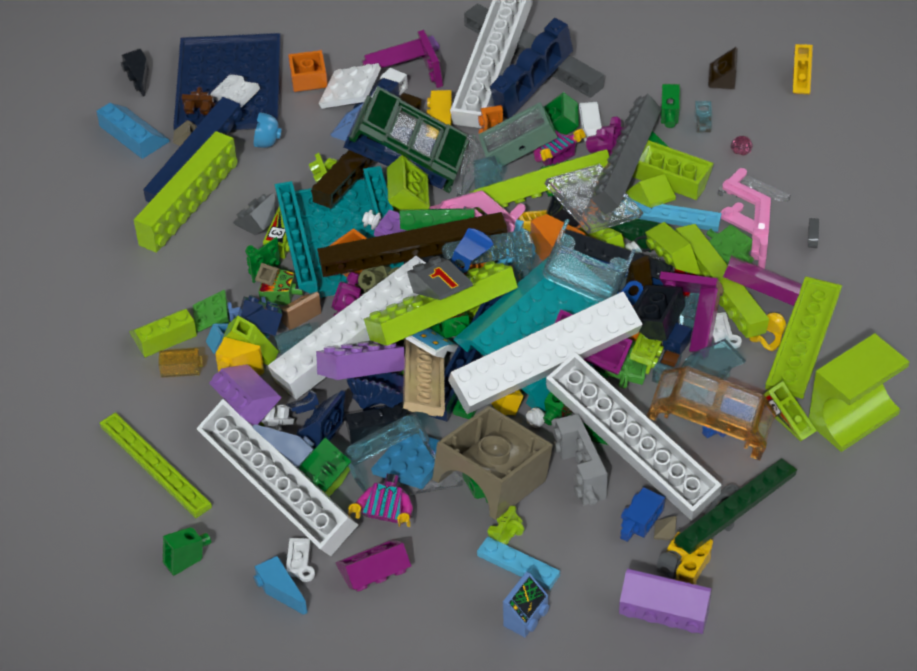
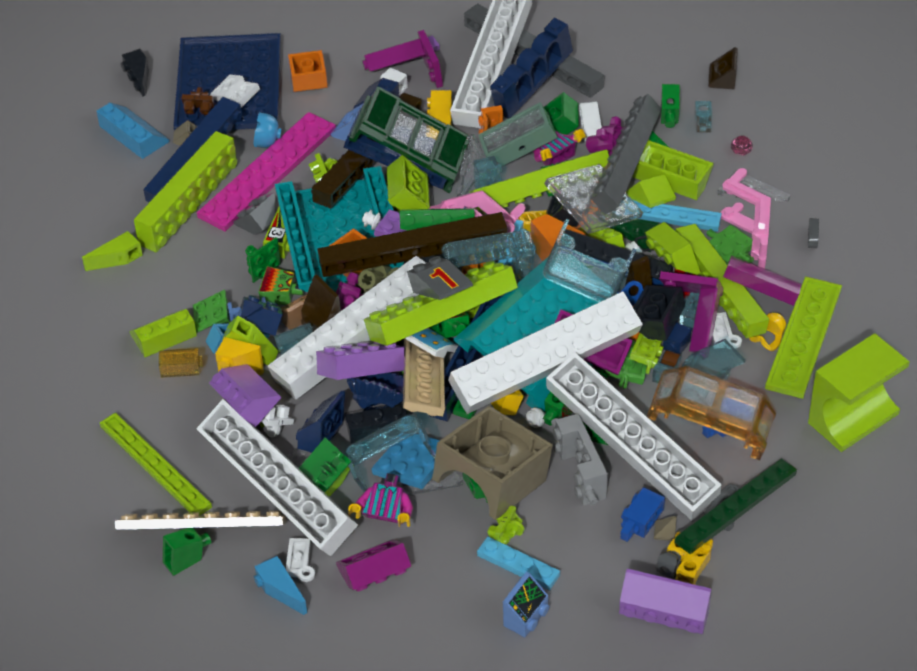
sand blue slope [252,424,315,468] -> none
dark tan slope [255,263,279,286] -> none
dark blue piece [286,389,319,414] -> none
white plate [319,63,381,109] -> none
blue piece [451,228,494,273] -> none
lime slope [759,381,817,441] -> none
yellow slope [793,44,813,95] -> none
none -> lime slope [82,231,143,271]
none -> plate [115,510,287,529]
none -> dark pink plate [197,112,336,232]
none -> dark brown slope [301,274,341,333]

